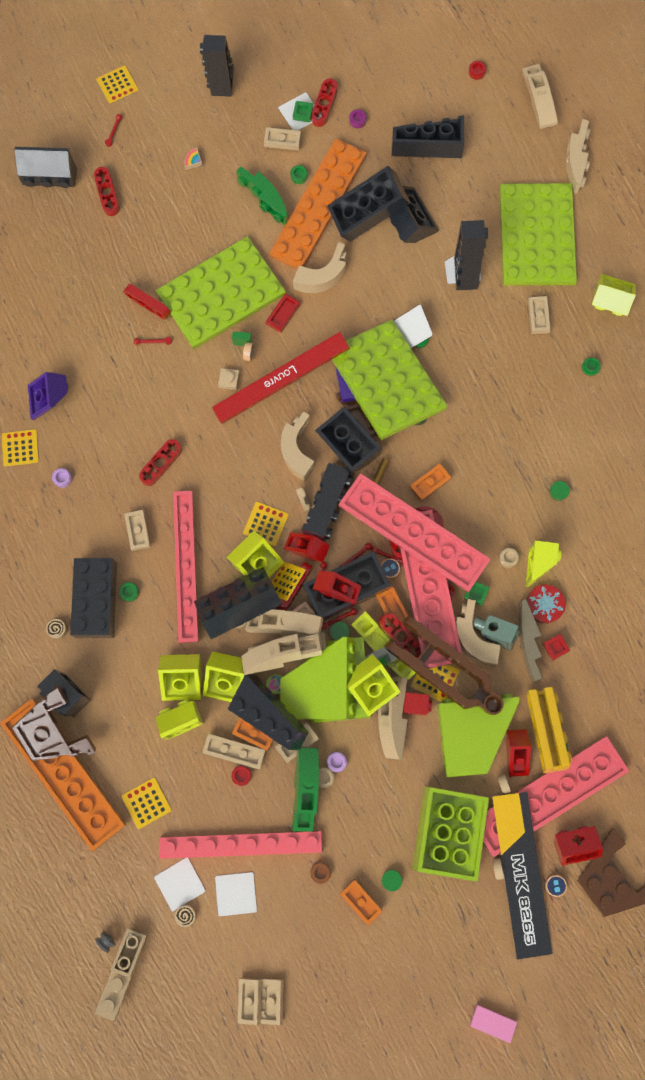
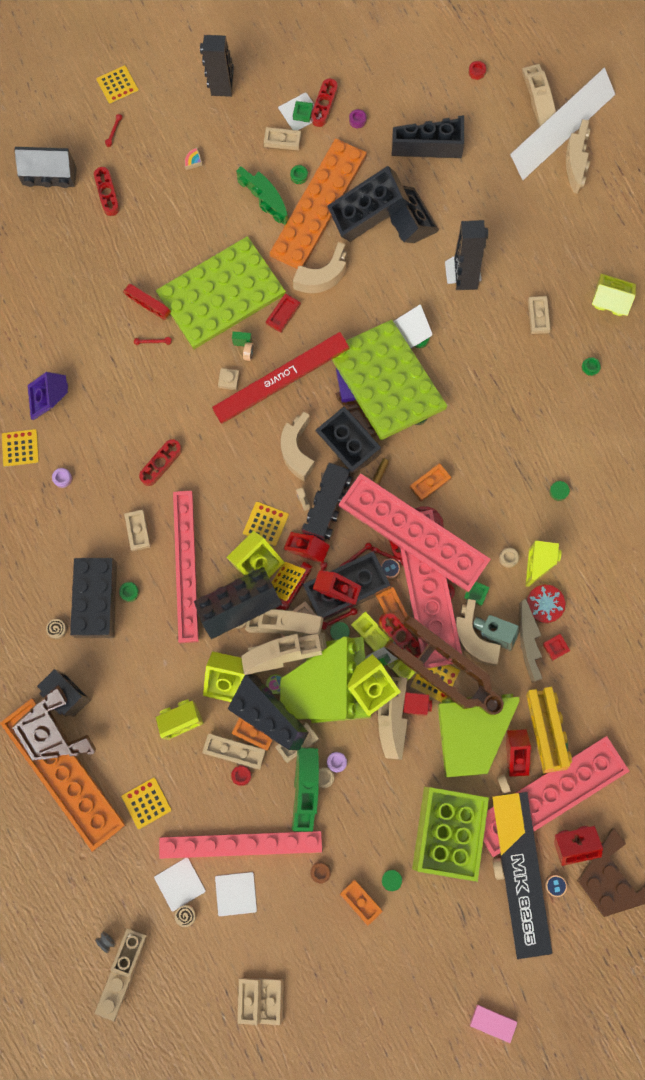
neon yellow slope [158,654,202,701] -> none
lime plate [499,183,577,286] -> none
none -> white sticker [510,67,615,180]

